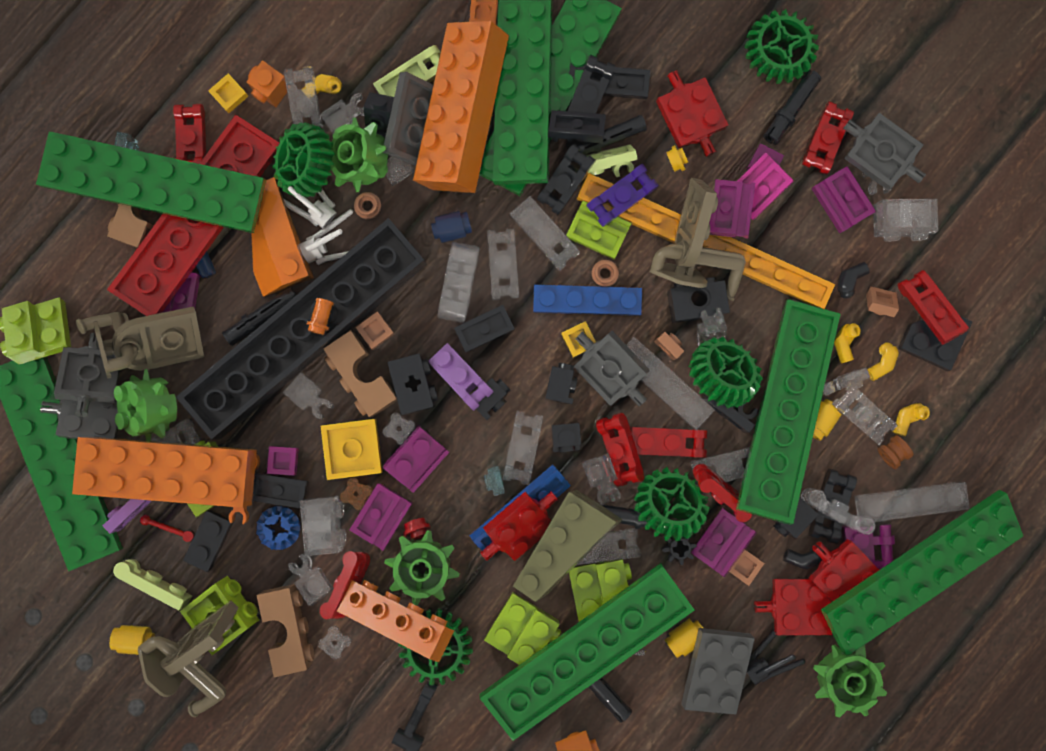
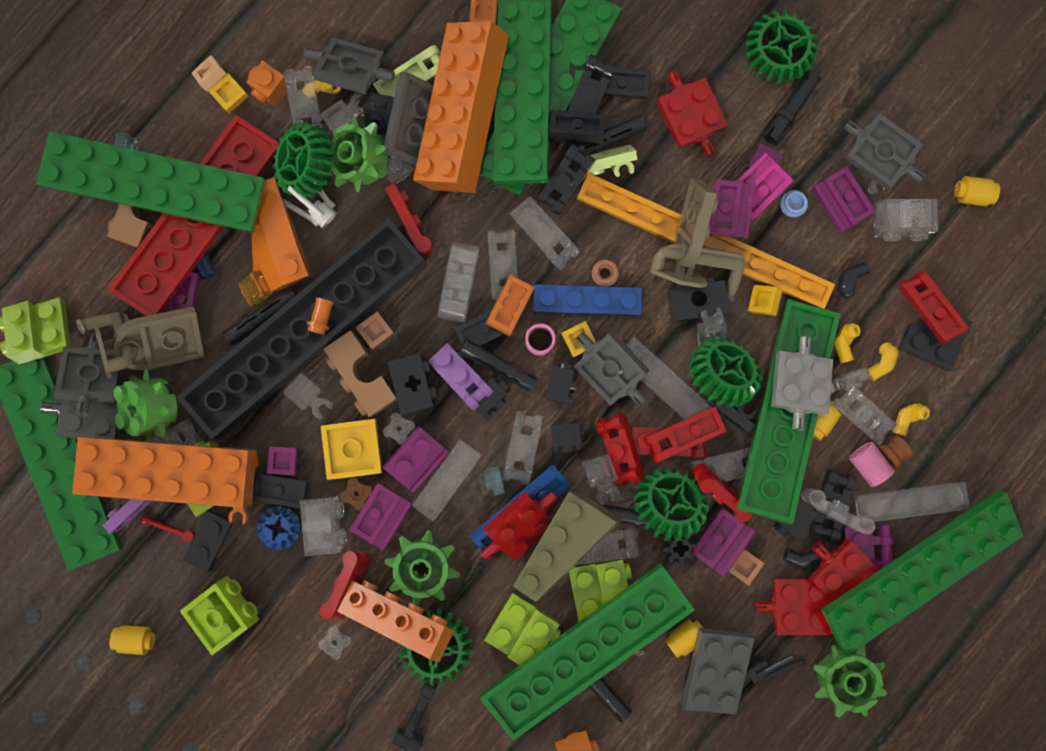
yellowish green plate [113,559,193,611] -> none
dark tan plate [138,601,239,717] -> none
red plate [173,104,206,164] -> none
medium nougat arch [257,584,314,677] -> none
clear plate [288,554,334,606] -> none
white plant [299,209,353,265] -> none
nougat plate [354,192,381,219] -> none
red plate [403,518,431,540] -> none
dark blue brick [431,211,472,243] -> none
lime plate [566,201,632,260] -> none
dark purple plate [586,164,659,228] -> none
nougat plate [654,332,684,360] -> none
yellow plate [666,145,688,172] -> none
red plate [802,101,854,175] -> none
nougat plate [866,286,899,317] -> none
none -> light nougat plate [192,55,226,91]
none -> clear yellow plate [238,270,272,308]
none -> dark grey plate [303,37,395,94]
none -> red plate [385,183,433,257]
none -> clear plate [412,439,482,522]
none -> black pin [458,338,537,392]
none -> orange plate [485,274,535,336]
none -> bright pink piece [526,323,556,356]
none -> red plate [644,406,727,463]
none -> yellow plate [748,285,782,316]
none -> light grey plate [771,336,833,431]
none -> light blue plate [780,190,808,218]
none -> bright pink piece [849,442,895,487]
none -> yellow brick [954,176,1000,206]

